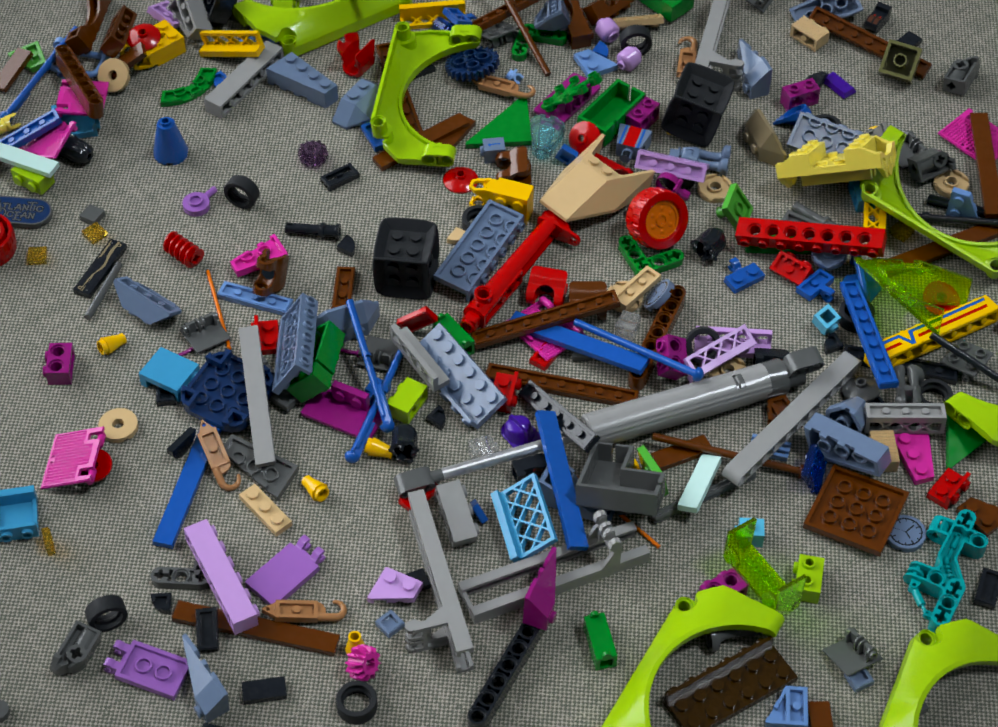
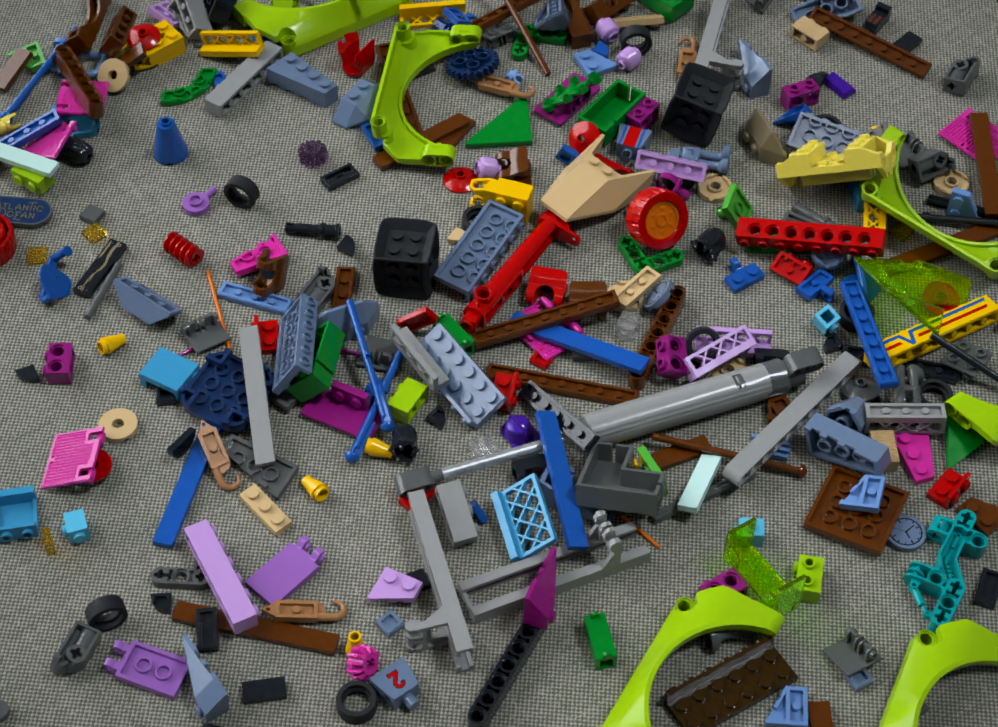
sand blue brick [480,137,506,163] -> none
clear light blue cone [530,114,566,160] -> none
blue bar [573,318,704,382] -> none
clear blue plate [801,444,827,494] -> none
olive brick [878,39,923,84] -> none
none -> black tile [15,364,40,383]
none -> blue piece [39,246,72,304]
none -> medium azure brick [62,508,91,544]
none -> dark grey piece [297,264,335,316]
none -> sand blue torso [369,657,420,711]
none -> lavender head [474,157,501,179]
none -> medium blue wing [839,474,886,513]

